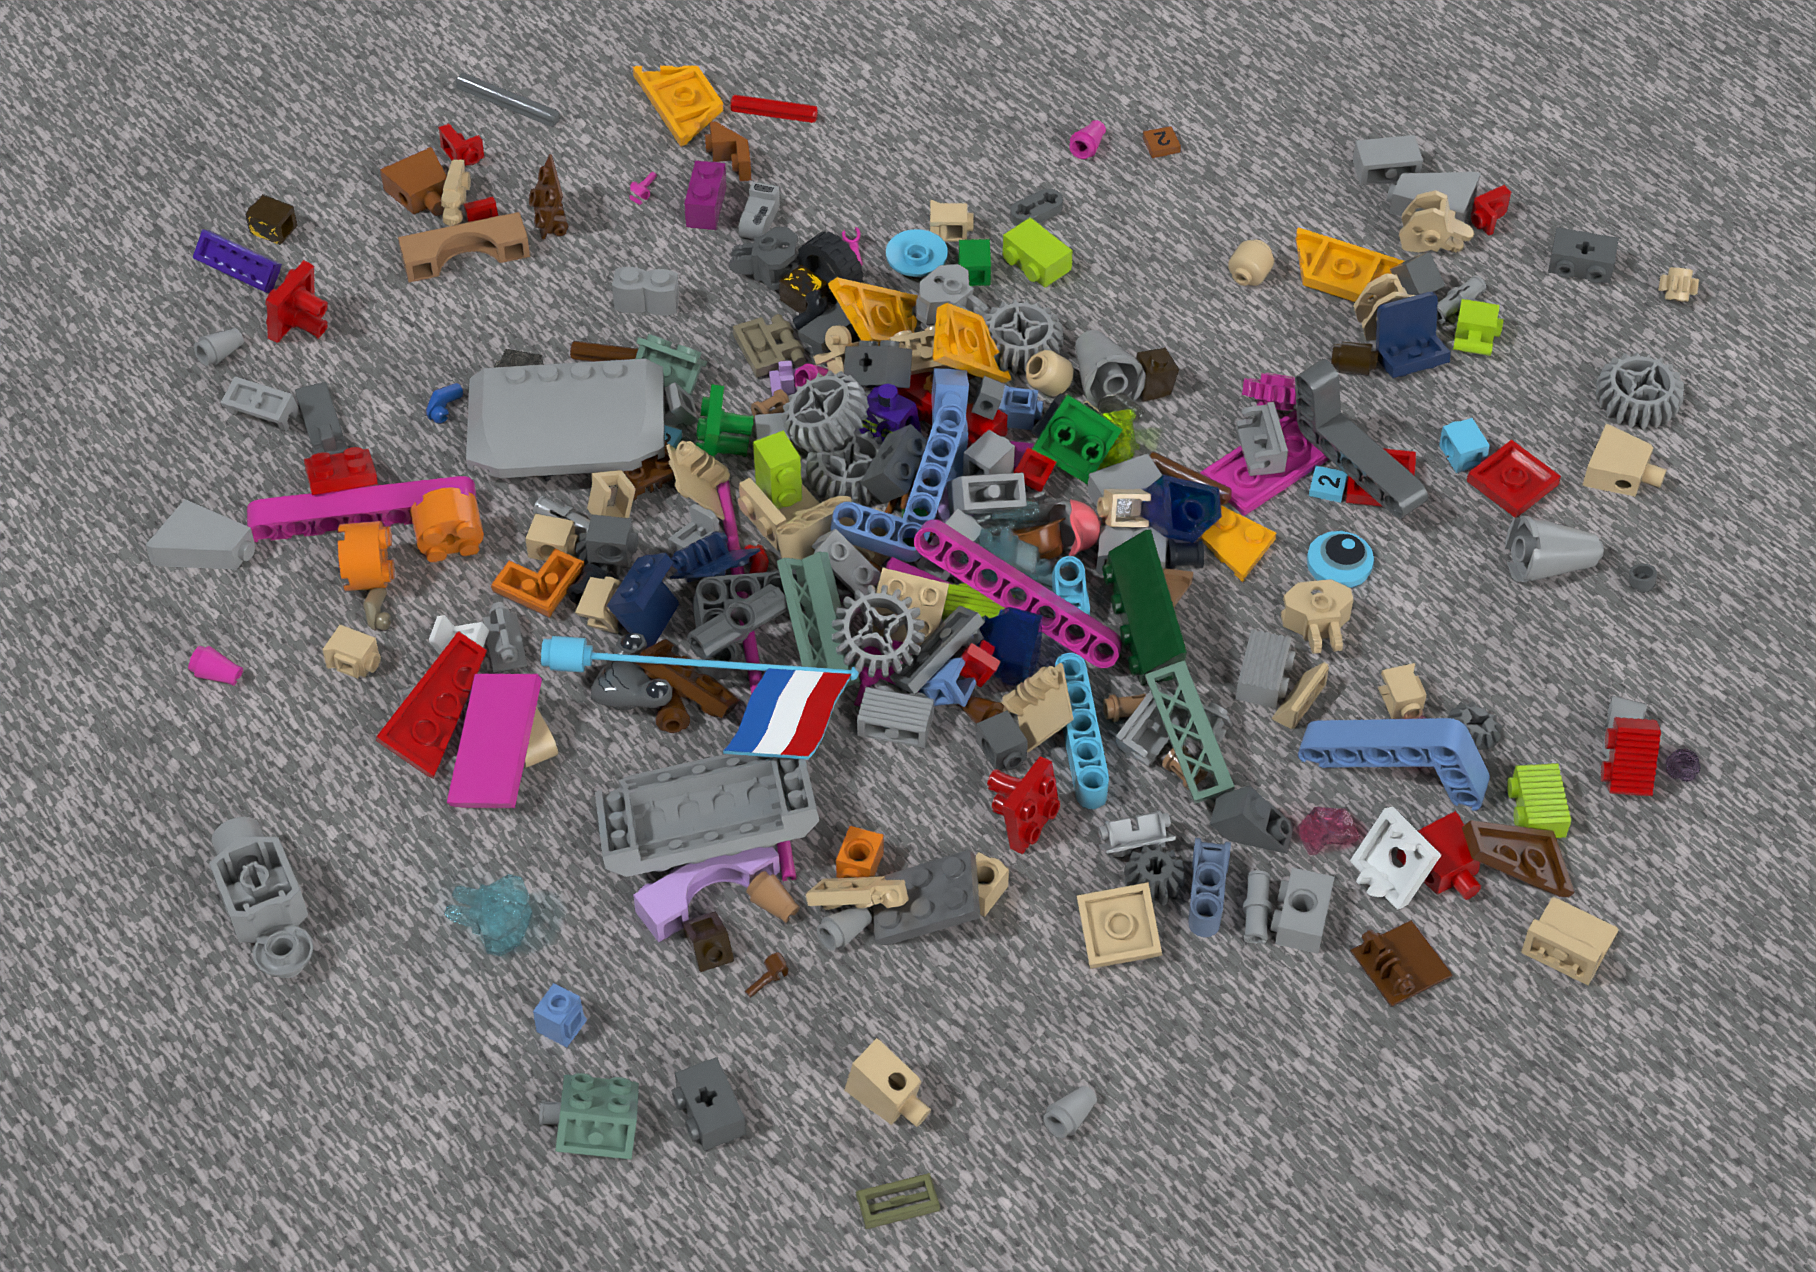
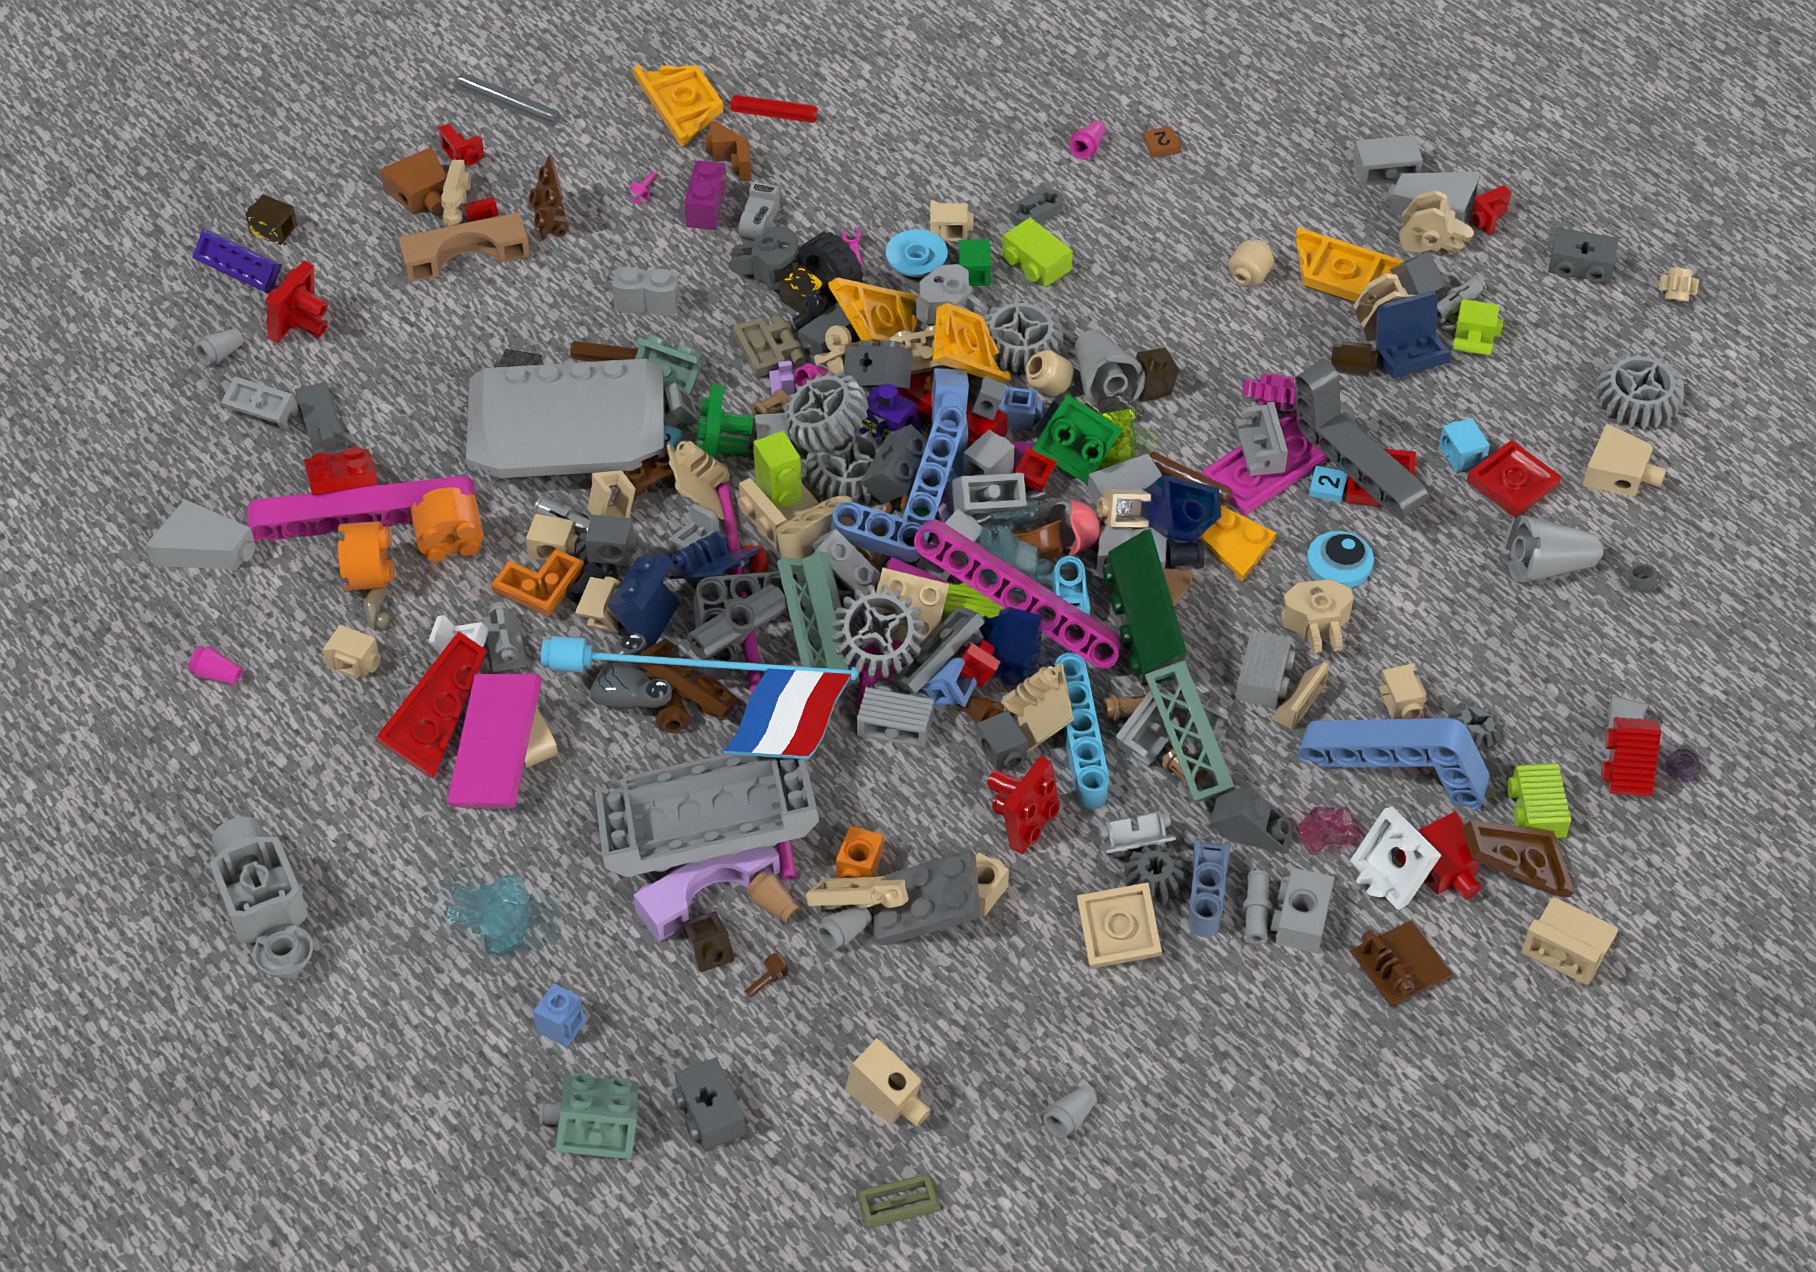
blue arm [426,383,463,424] -> none

